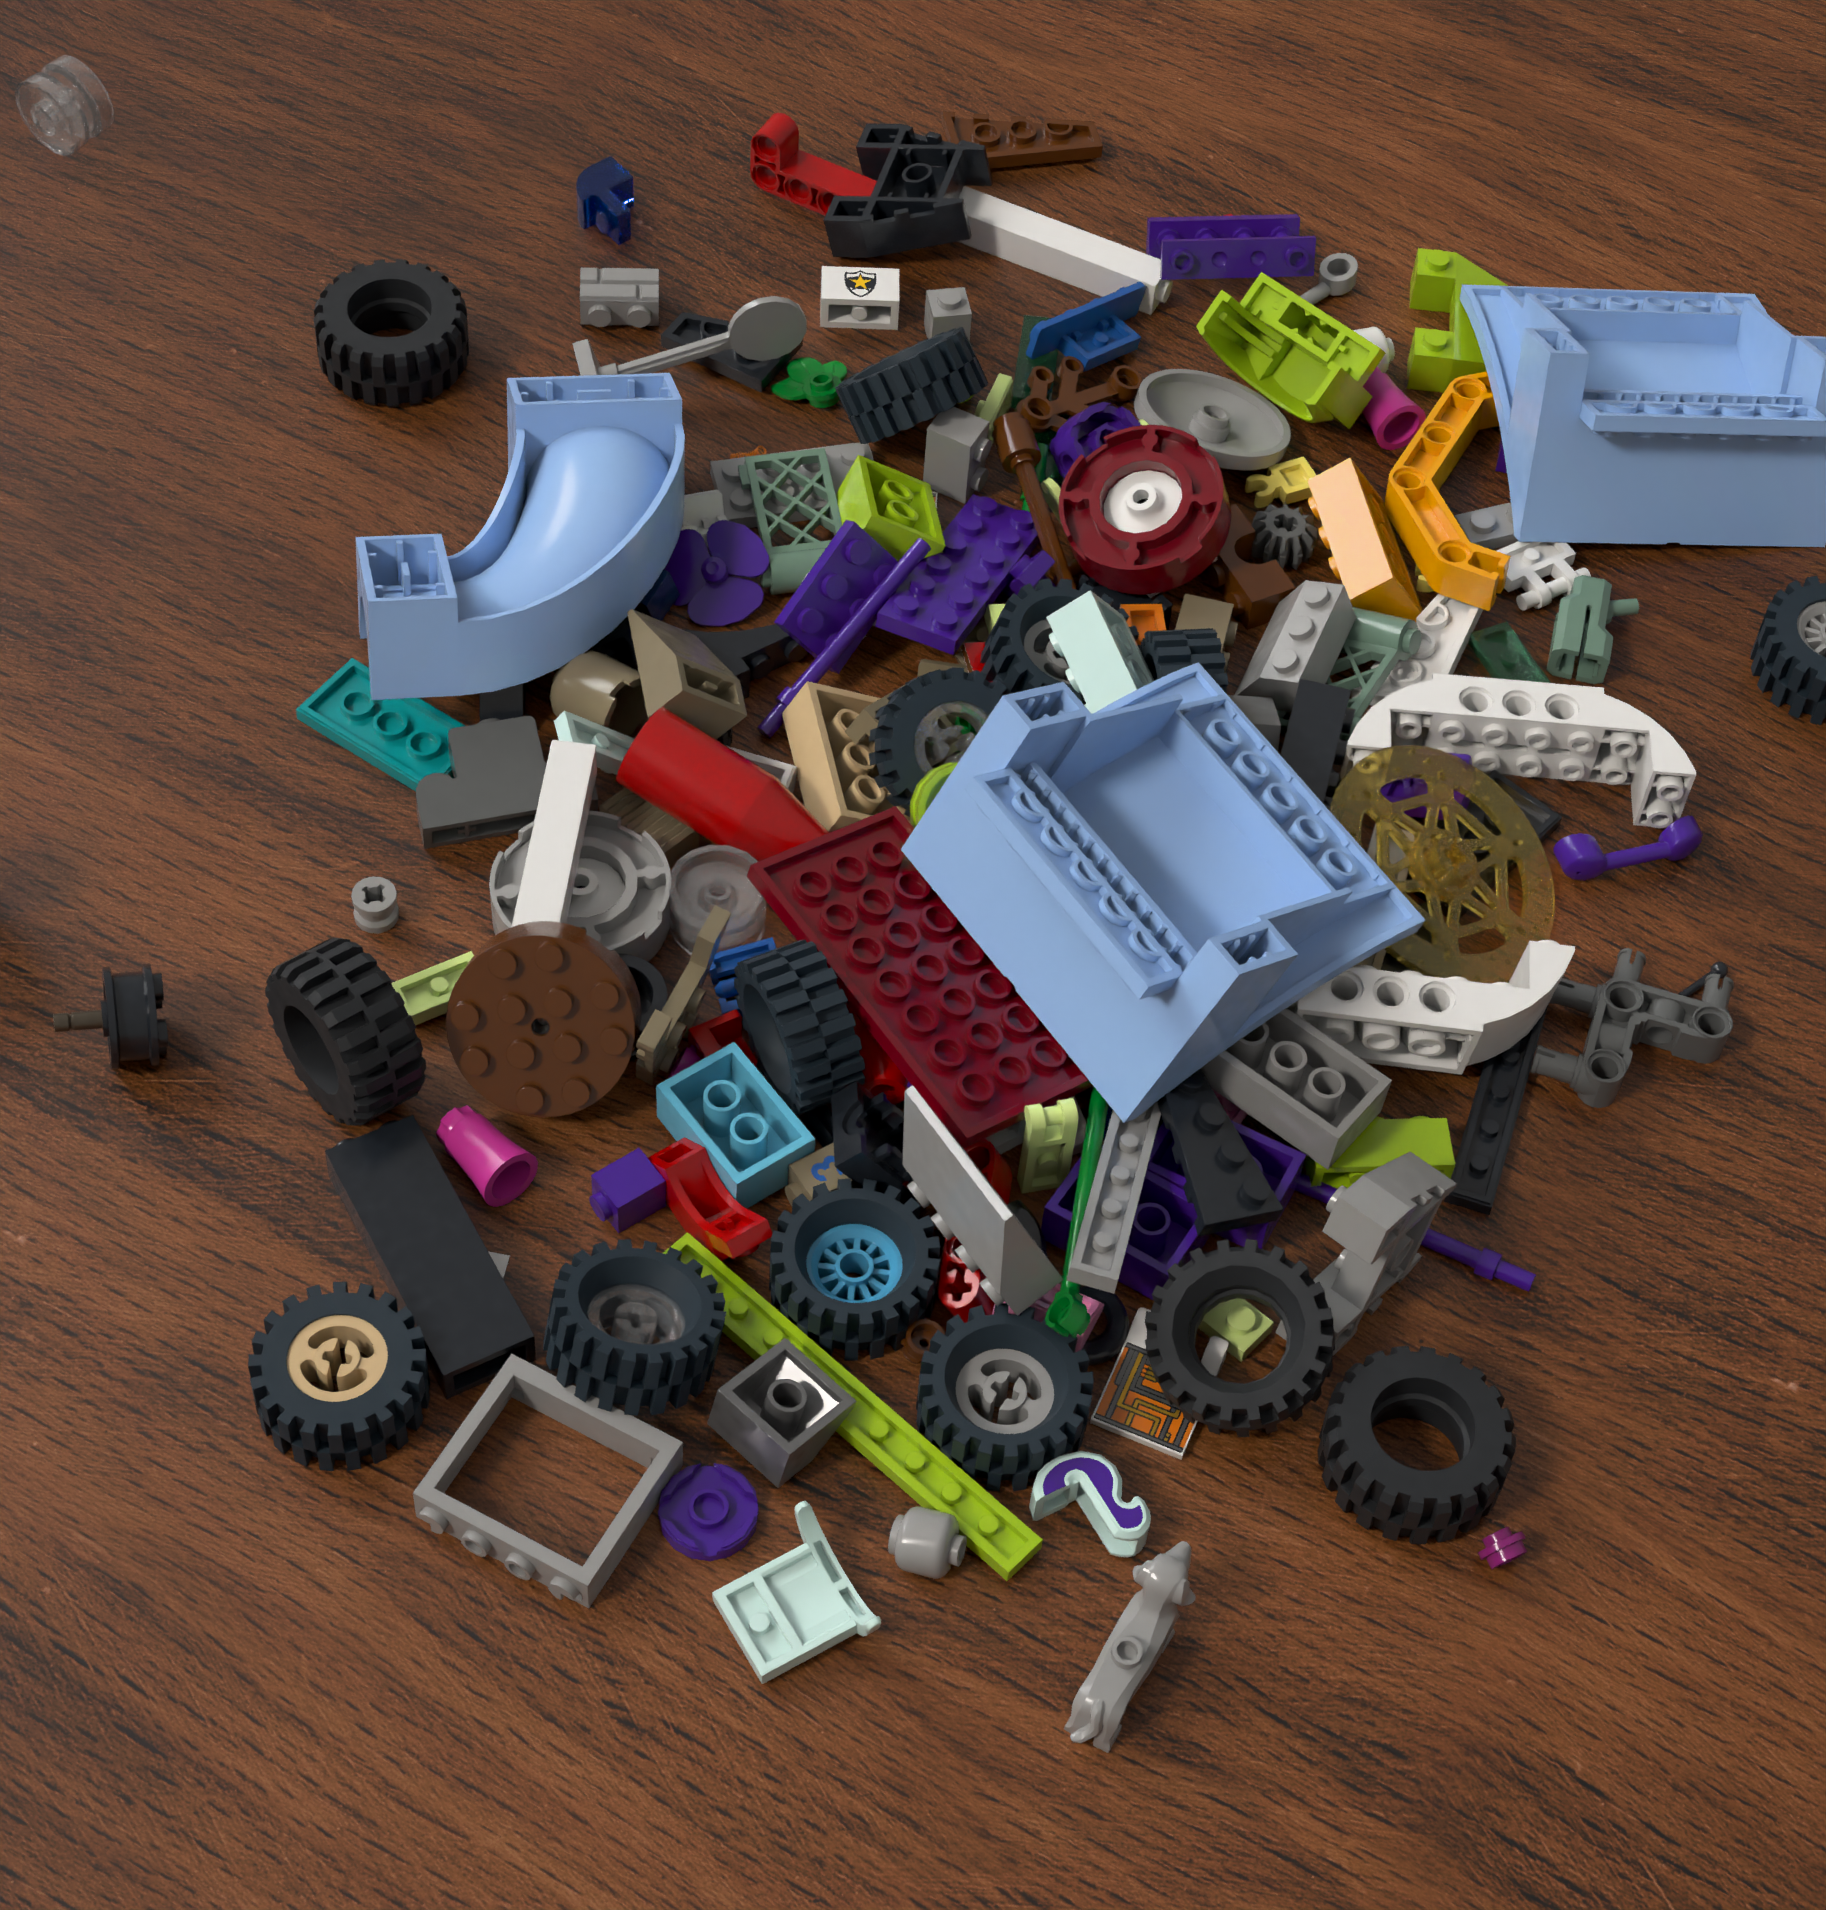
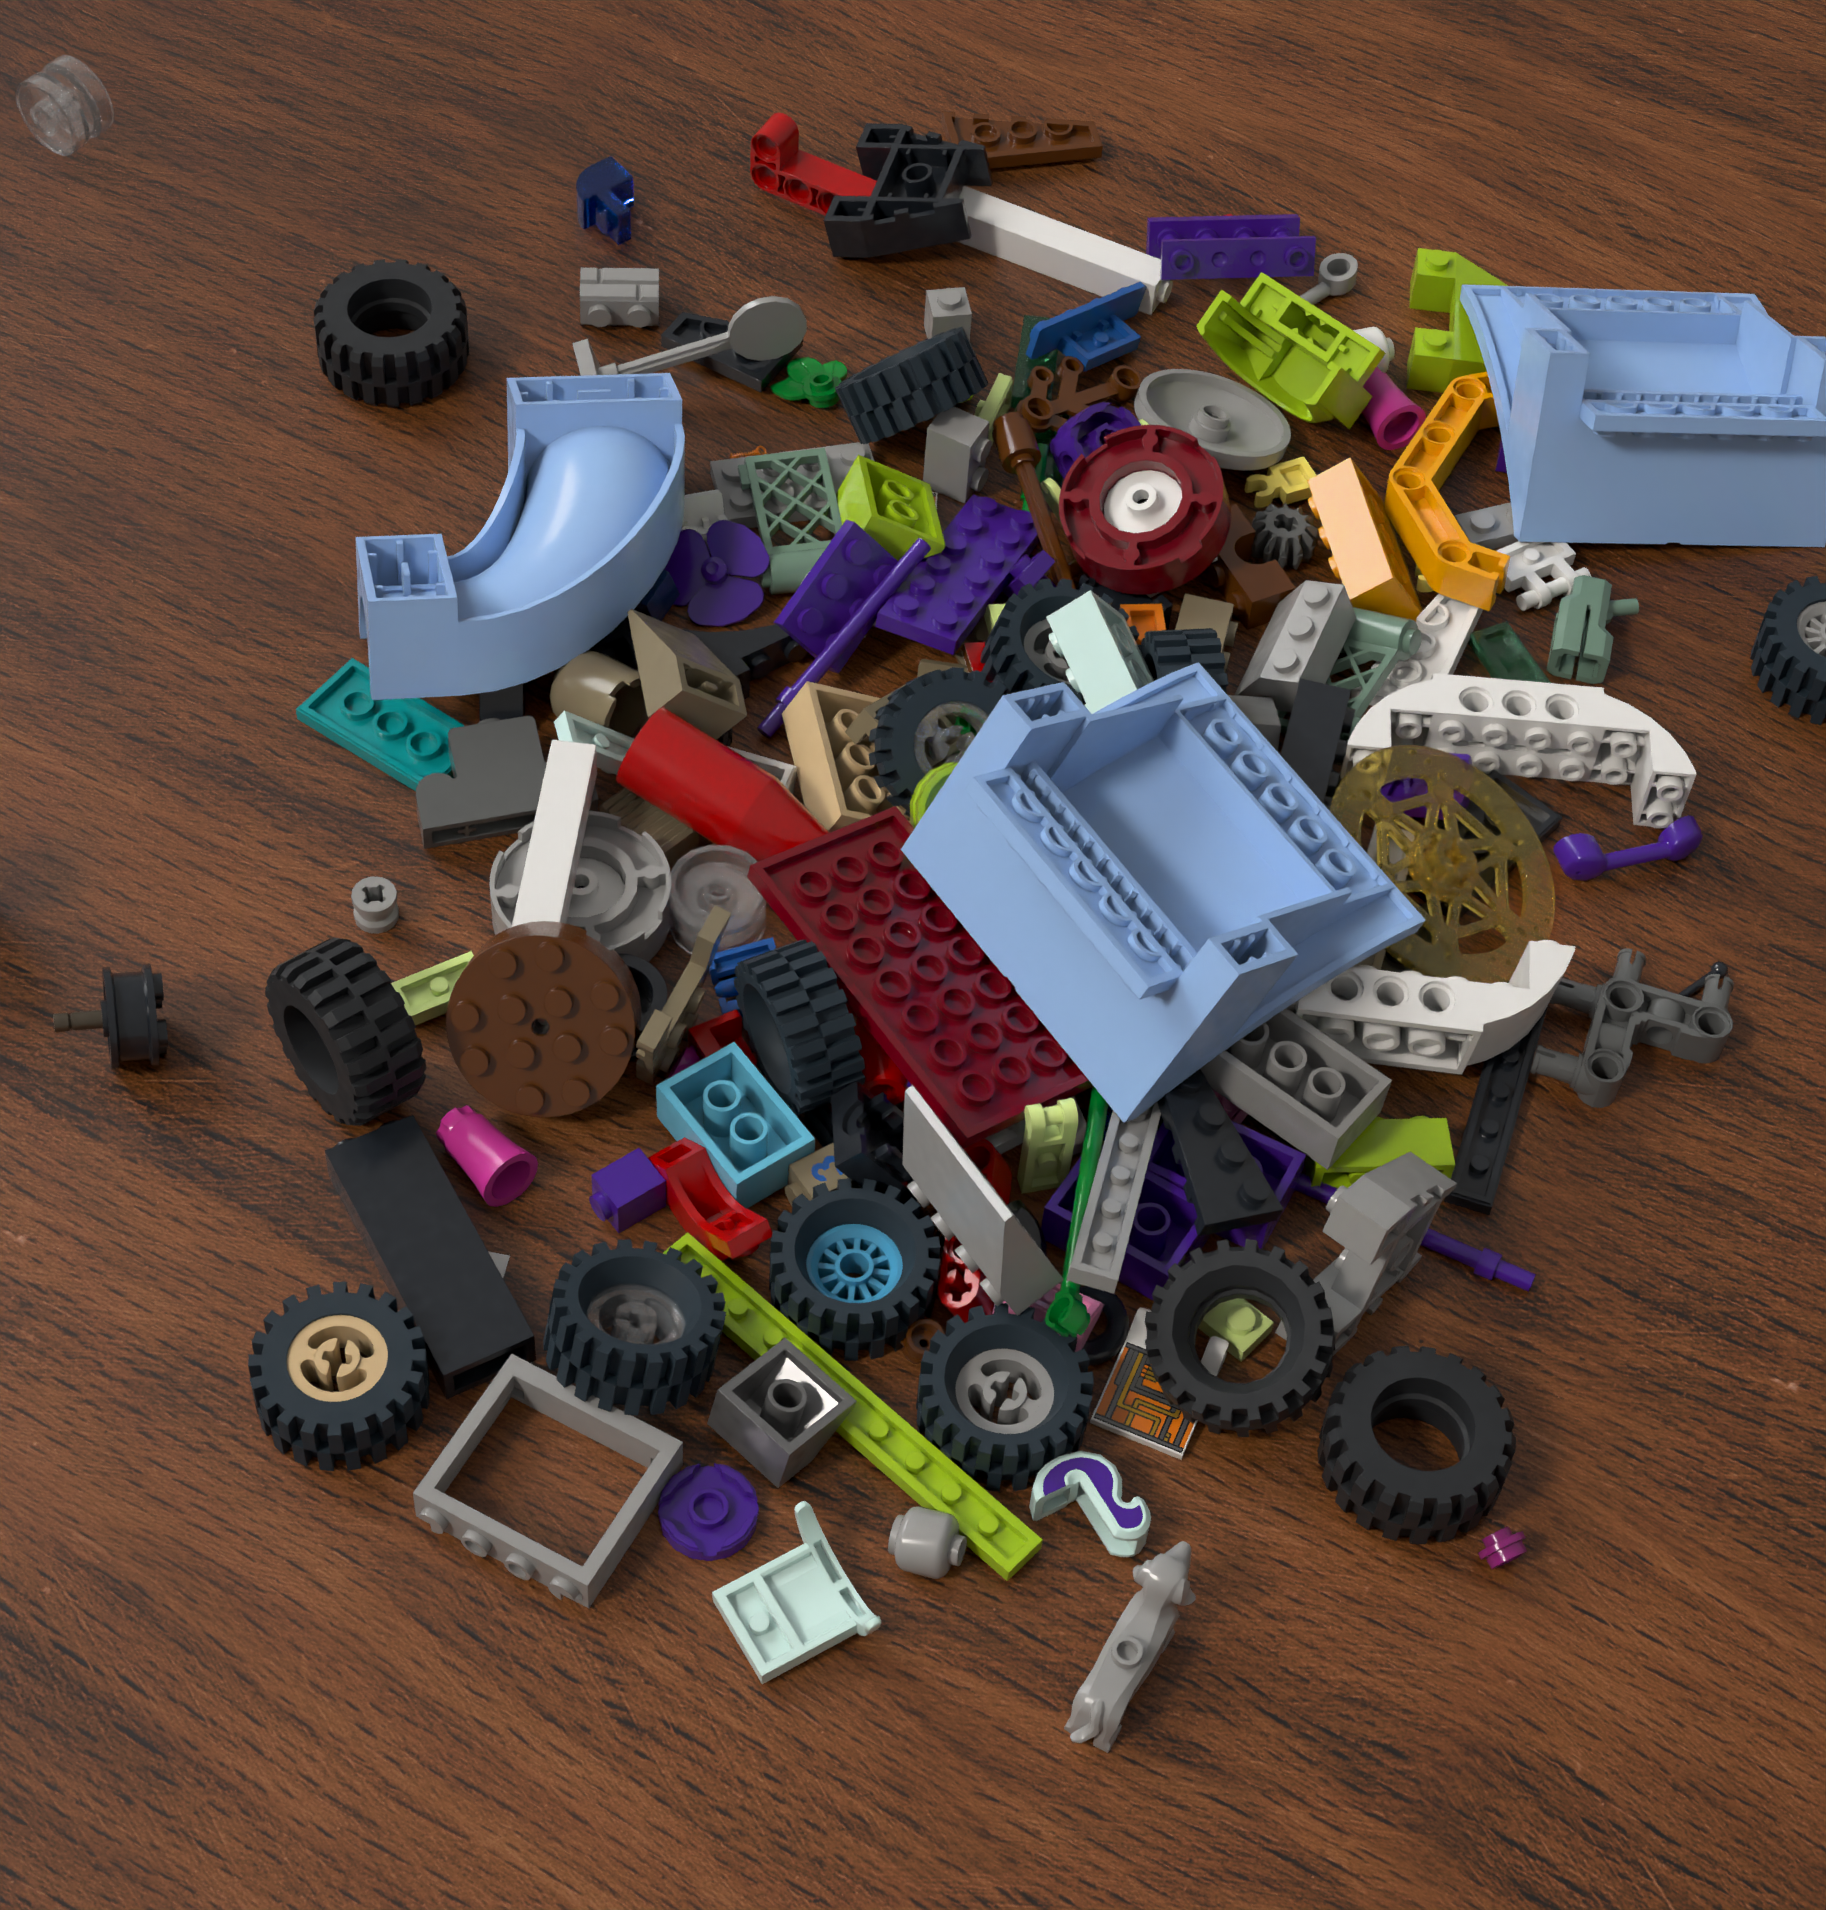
white brick [820,266,899,330] -> none

